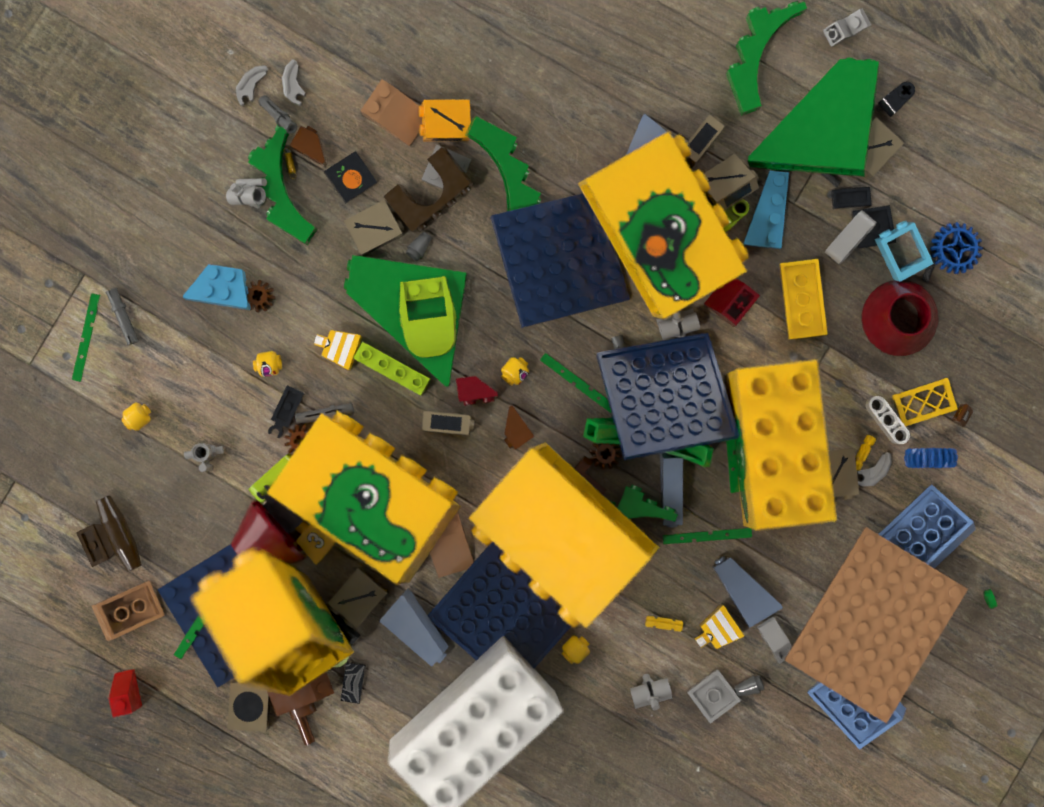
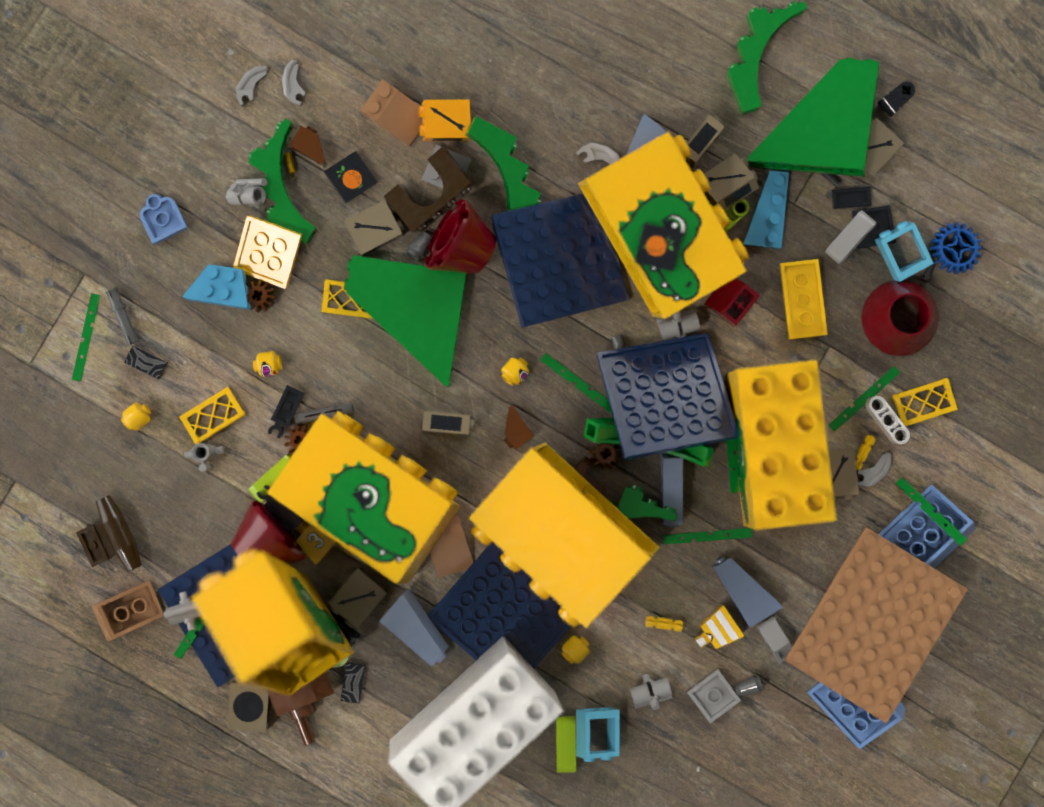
red slope [109,669,142,717] -> none
dark grey pin [258,95,298,134] -> none
torso [314,330,362,371] -> none
lime brick [353,342,431,396] -> none
lime slope [400,276,457,358] -> none
dark red slope [456,376,498,406] -> none
light grey slope [823,8,871,47] -> none
blue gear [904,448,958,468] -> none
reddish brown slope [952,404,973,427] -> none
green tile [983,589,998,609] -> none
none -> tile [124,345,168,380]
none -> medium blue plate [140,194,189,246]
none -> light grey pin [163,592,202,631]
none -> yellow window [179,387,246,444]
none -> plate [233,215,303,289]
none -> yellow window [321,279,373,319]
none -> dark red cone [425,199,496,274]
none -> lime beam [556,716,576,773]
none -> light grey piece [576,143,620,164]
none -> medium azure window [576,707,620,762]
none -> green piece [829,366,900,432]
none -> green piece [896,477,967,546]

